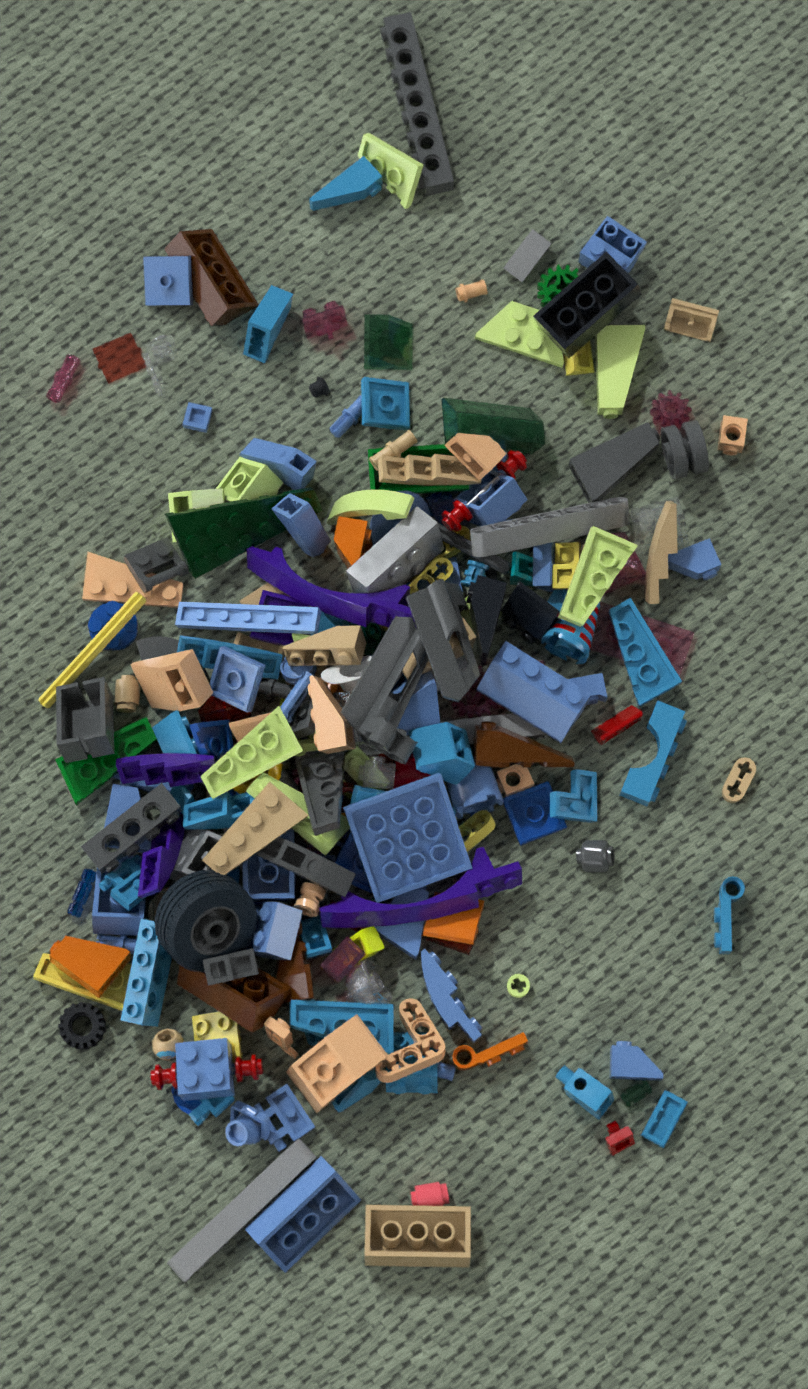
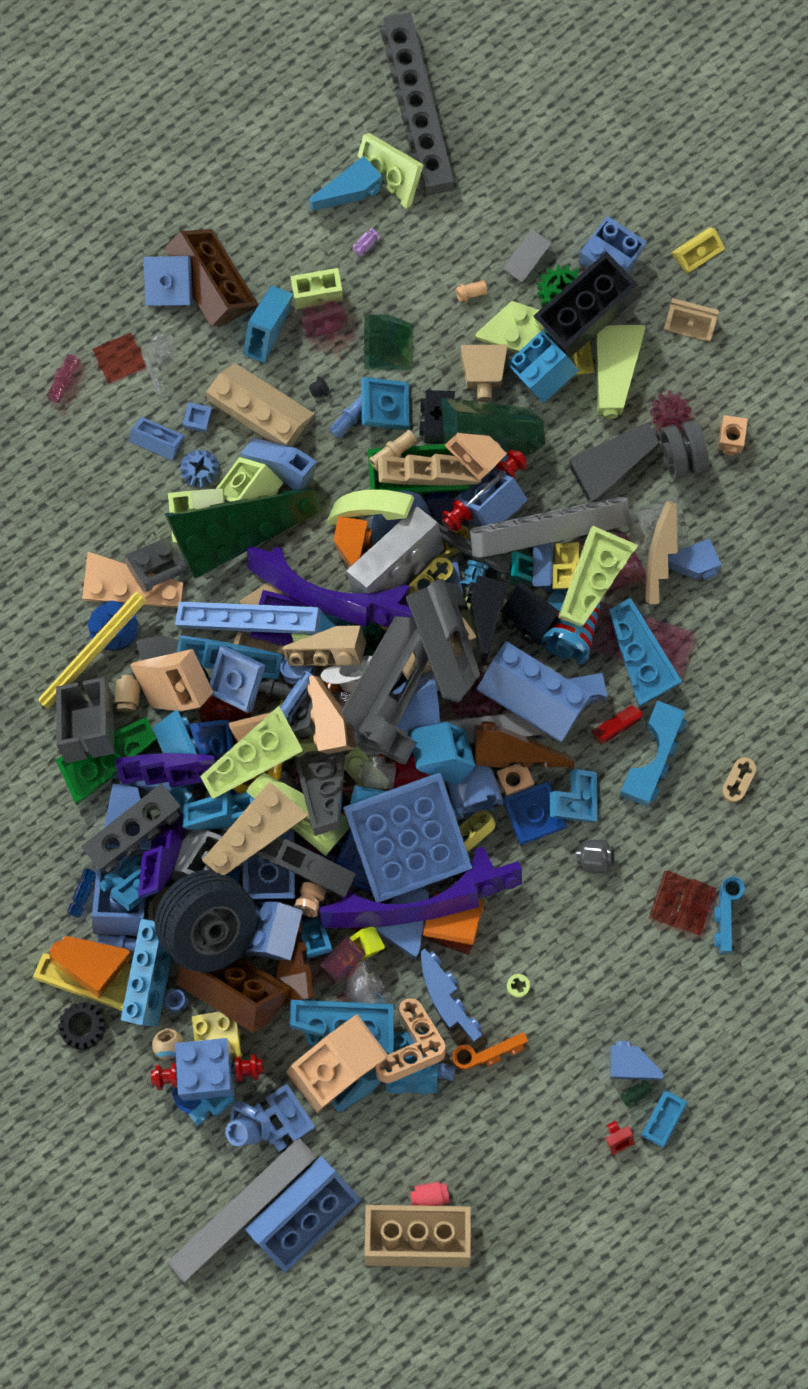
dark grey slope [203,948,259,985] -> none
light nougat hinge [264,1016,299,1059] -> none
medium blue slope [272,493,331,557] -> none
dark azure torso [556,1065,614,1120] -> none
none -> medium blue slope [129,417,185,461]
none -> medium blue plate [163,988,188,1013]
none -> medium blue gear [180,449,220,487]
none -> tan slope [206,363,315,447]
none -> yellowish green brick [291,268,343,309]
none -> lavender piece [353,228,379,256]
none -> black brick [419,390,455,444]
none -> tan torso [461,345,507,402]
none -> dark azure slope [506,331,579,404]
none -> clear red slope [649,870,716,936]
none -> light yellow slope [671,228,725,274]

